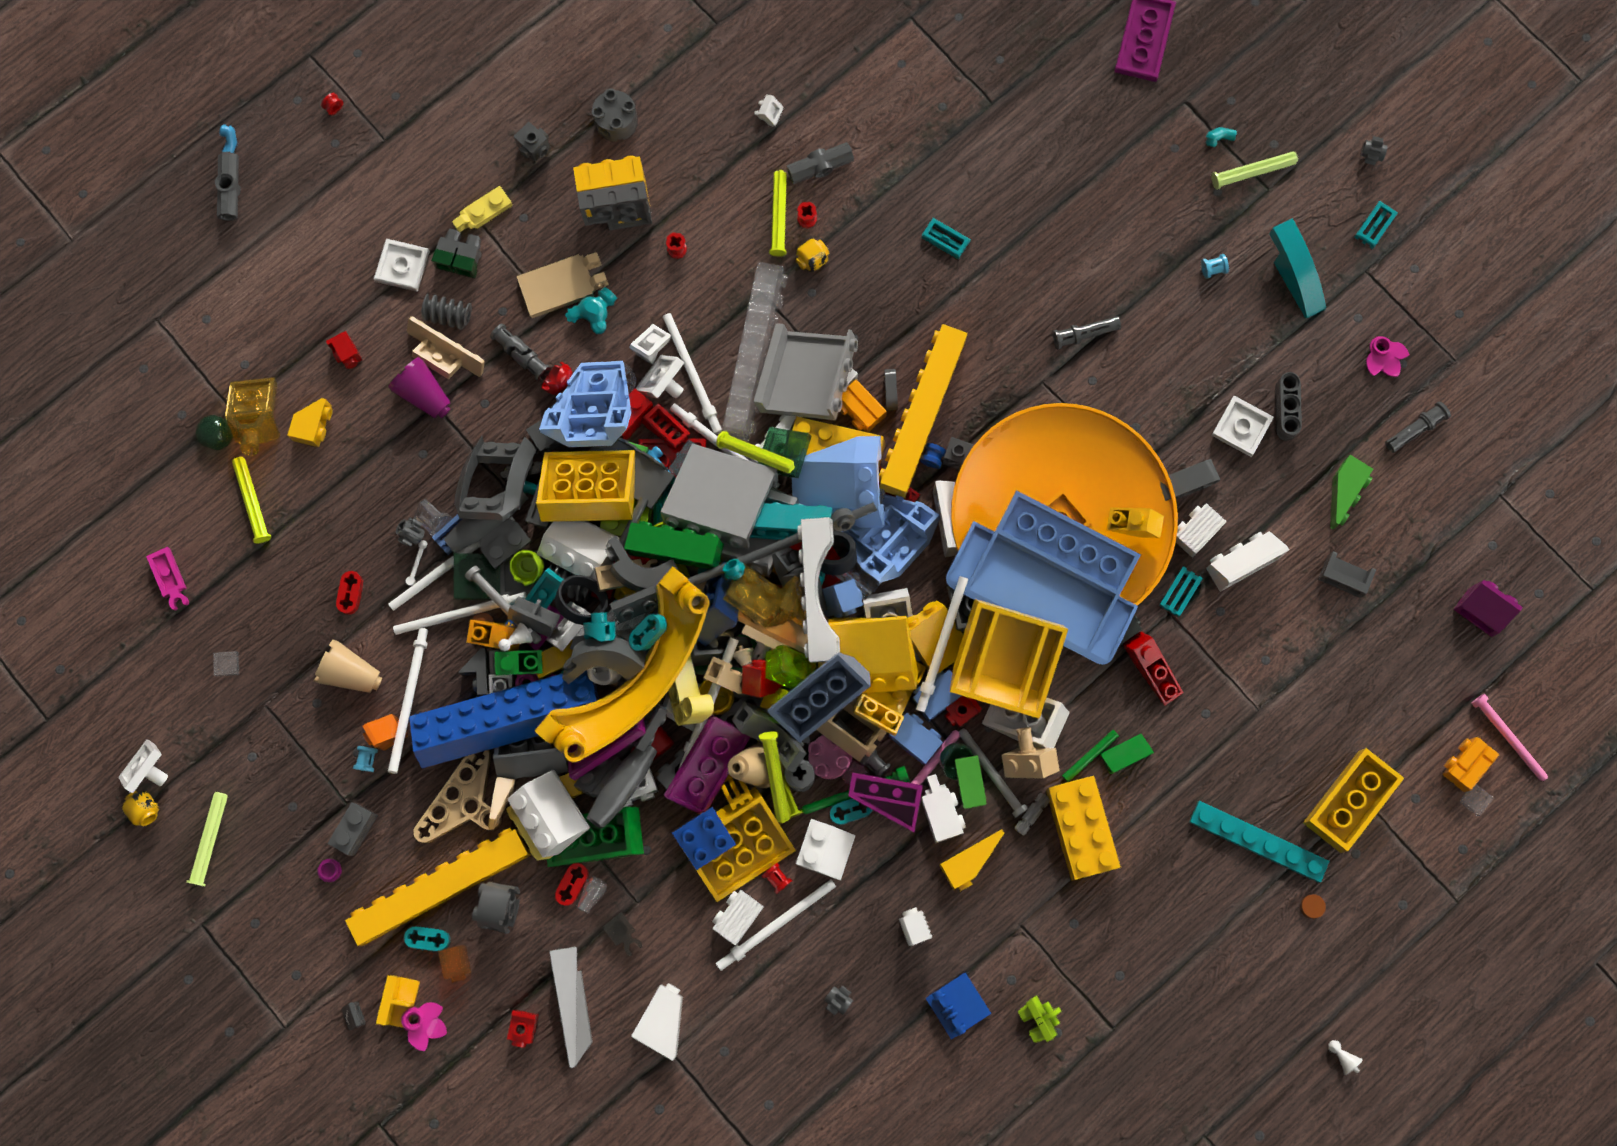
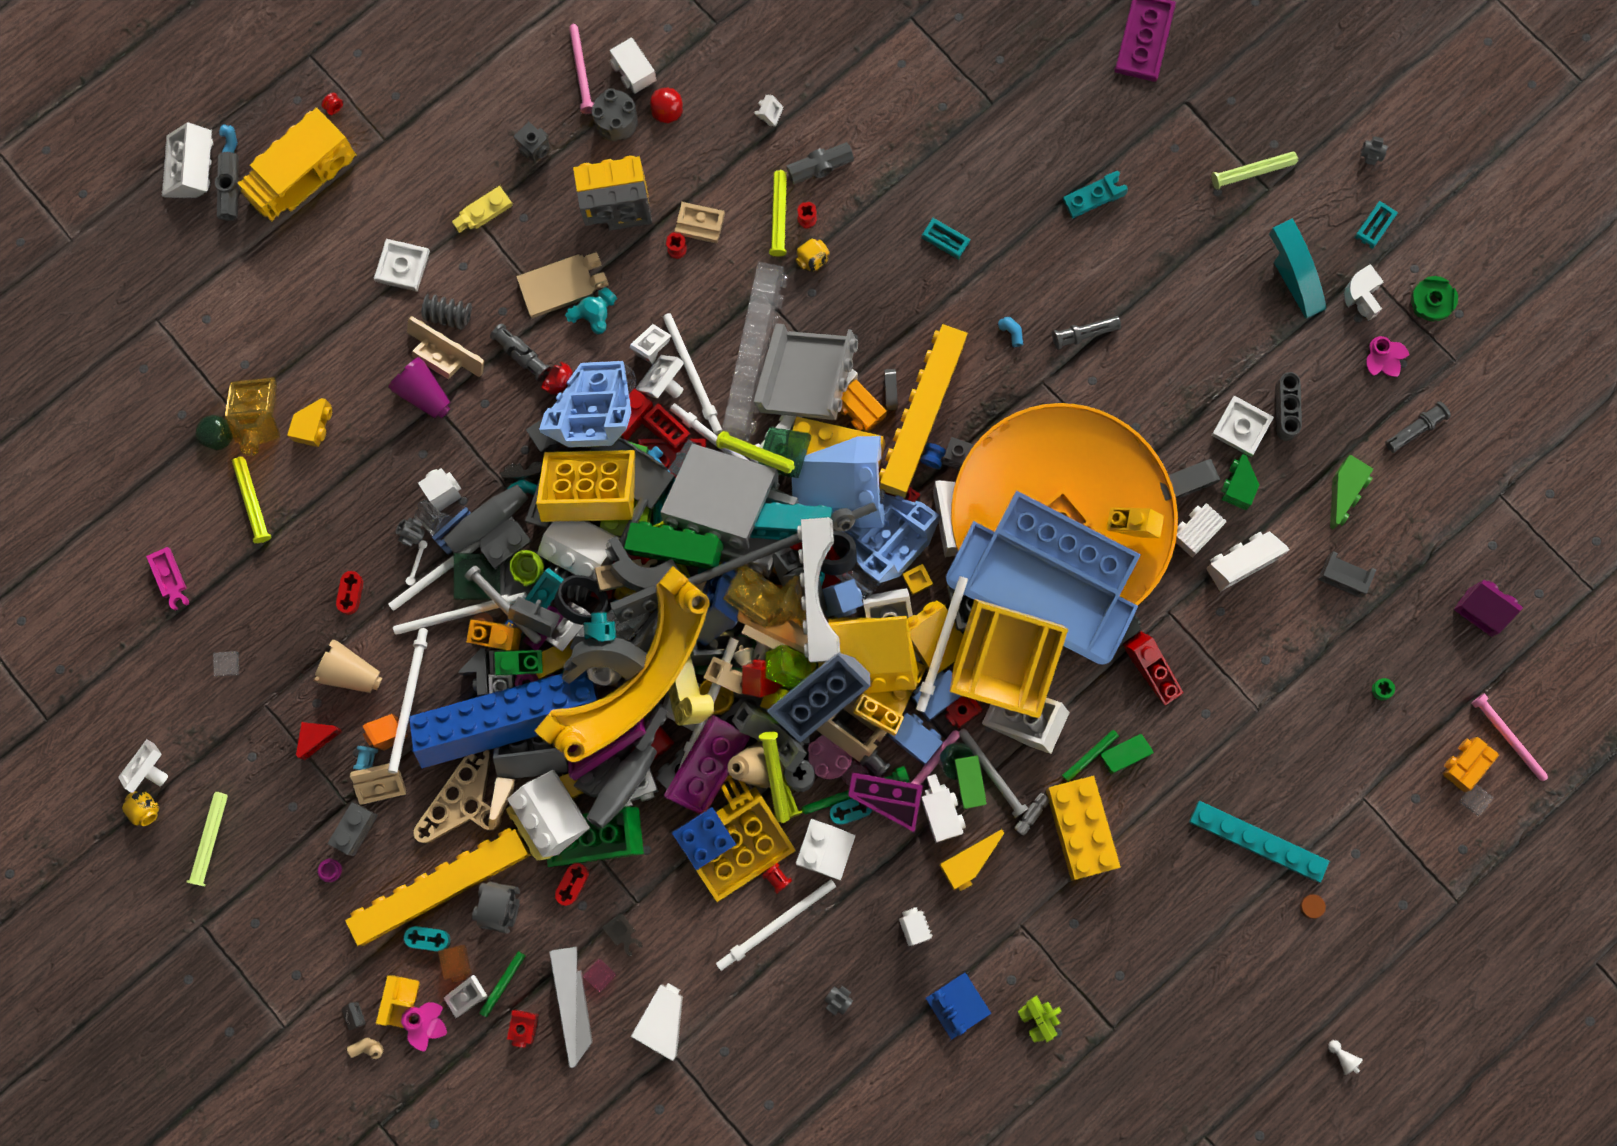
red brick [326,331,363,369] -> none
hips [431,229,482,279] -> none
dark grey wedge [454,436,539,520] -> none
white piece [498,623,532,652] -> none
clear cone [577,876,608,913] -> none
teal beam [629,614,667,651] -> none
white brick [712,890,764,946] -> none
teal plate [723,559,745,580] -> none
tan brick [1002,727,1060,778] -> none
teal tile [1159,566,1203,618] -> none
medium azure bush [1201,254,1229,279] -> none
teal arm [1205,127,1237,147] -> none
yellow brick [1303,748,1404,853] -> none
none -> white slope [162,122,213,198]
none -> yellow piece [238,107,356,221]
none -> red slope [296,722,342,760]
none -> tan arm [347,1038,383,1059]
none -> tan plate [350,763,406,805]
none -> white brick [418,468,462,512]
none -> white slope [444,975,488,1018]
none -> green bar [479,951,526,1018]
none -> bright pink bar [569,24,594,114]
none -> clear pink tile [583,958,617,993]
none -> white brick [609,37,656,94]
none -> red hair [650,87,683,123]
none -> tan plate [674,202,725,244]
none -> yellow plate [902,564,933,596]
none -> dark azure arm [998,317,1023,347]
none -> teal plate [1063,171,1128,219]
none -> green slope [1221,454,1259,510]
none -> white brick [1344,264,1383,321]
none -> green bush [1372,678,1395,701]
none -> green plate [1411,276,1458,321]

